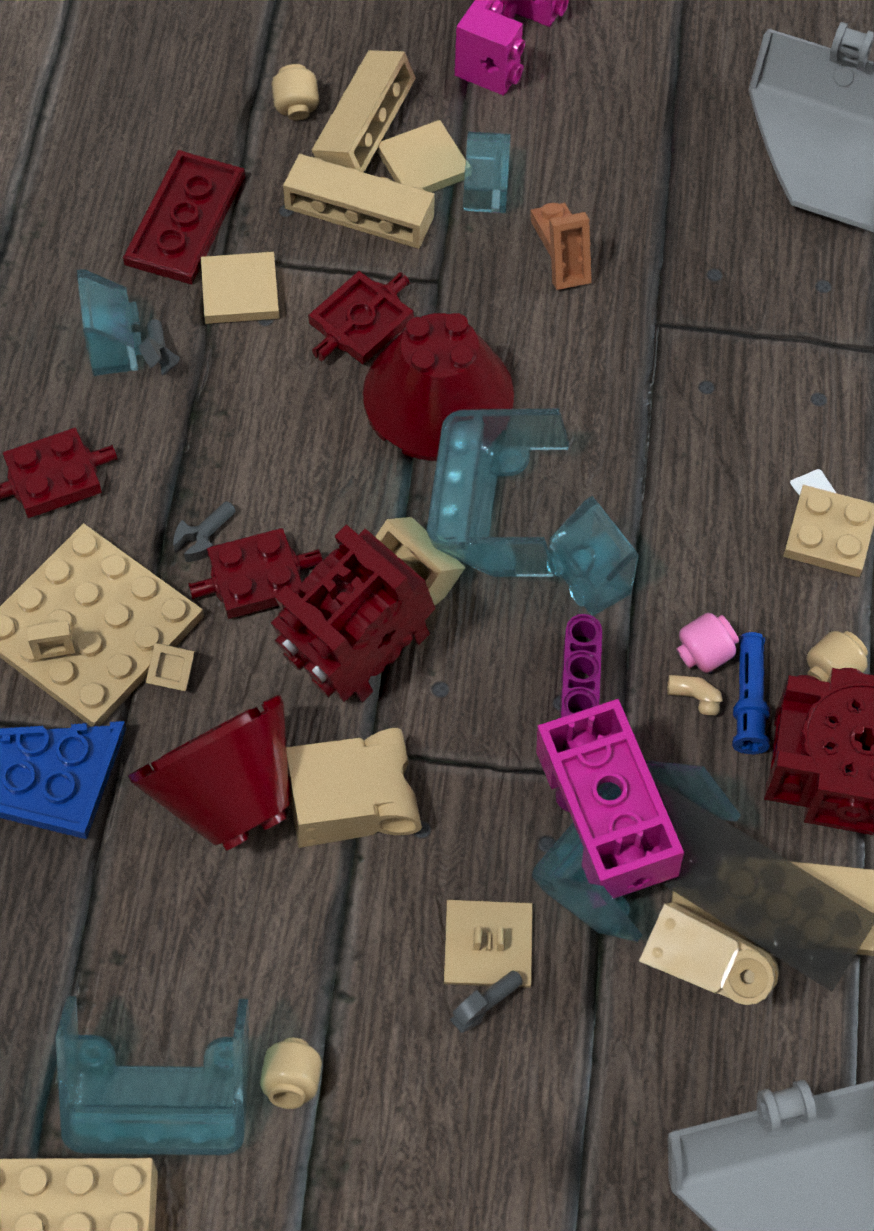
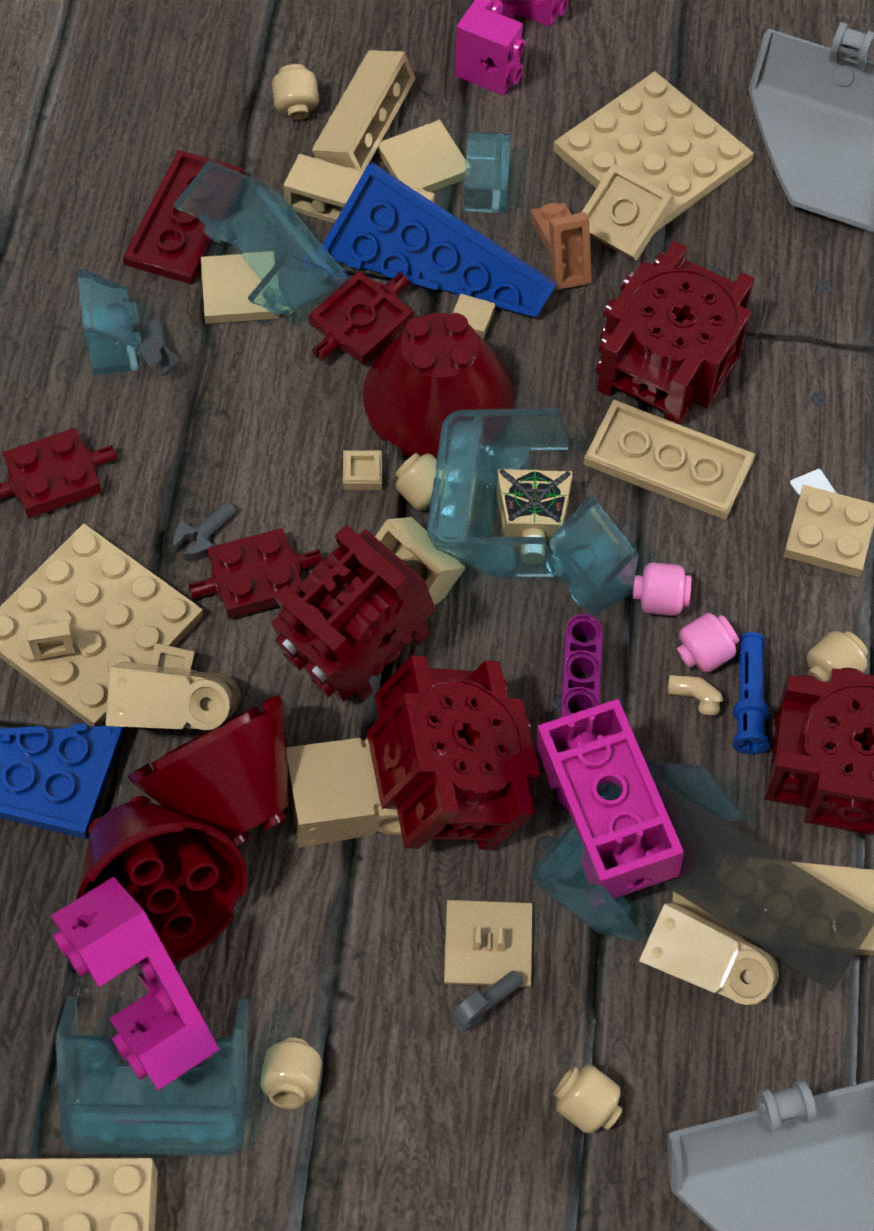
none -> dark pink plate [51,877,220,1091]
none -> dark red cone [76,796,247,963]
none -> tan piece [106,661,241,730]
none -> clear light blue windscreen [173,160,348,315]
none -> blue wing [316,162,557,317]
none -> tan tile [343,450,382,490]
none -> dark red piece [367,655,540,850]
none -> tan head [395,453,453,511]
none -> tan tile [453,294,496,340]
none -> torso [496,469,572,560]
none -> tan plate [553,71,754,232]
none -> tan head [553,1065,623,1133]
none -> tan plate [581,163,675,261]
none -> tan tile [583,399,755,520]
none -> dark red piece [595,241,755,425]
none -> bright pink head [633,562,691,616]

